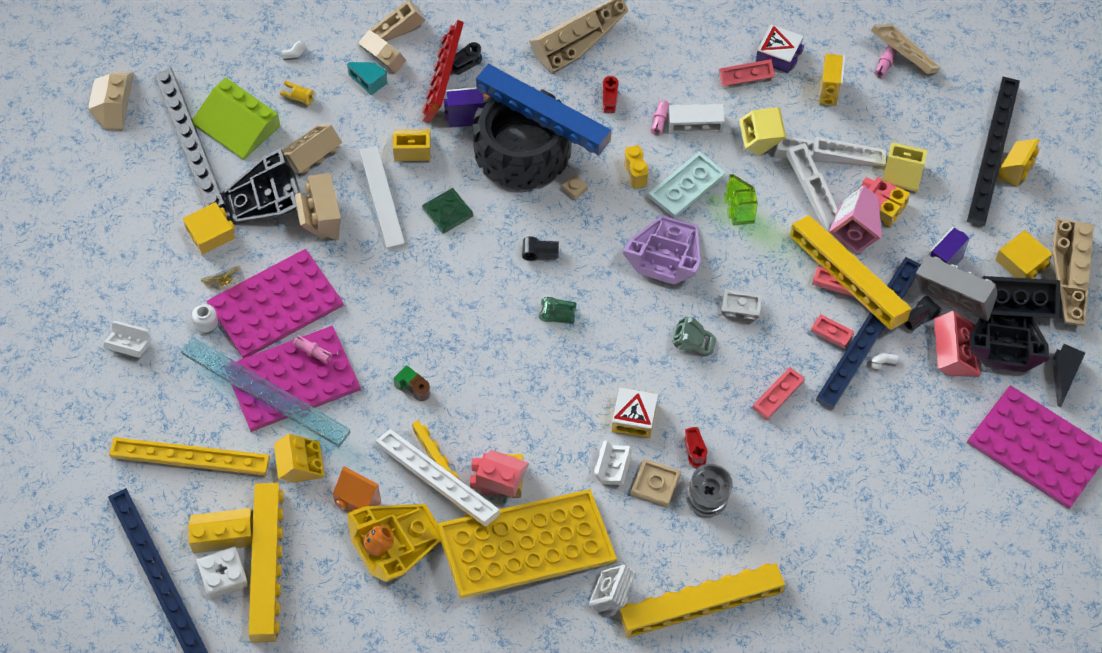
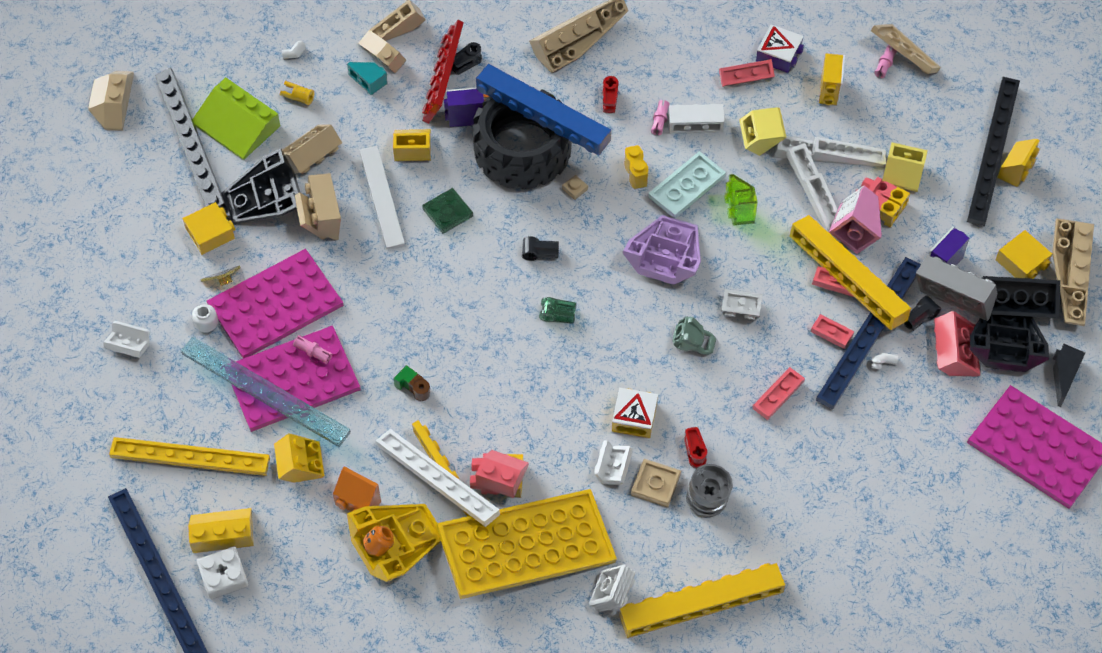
yellow brick [248,483,284,643] -> none

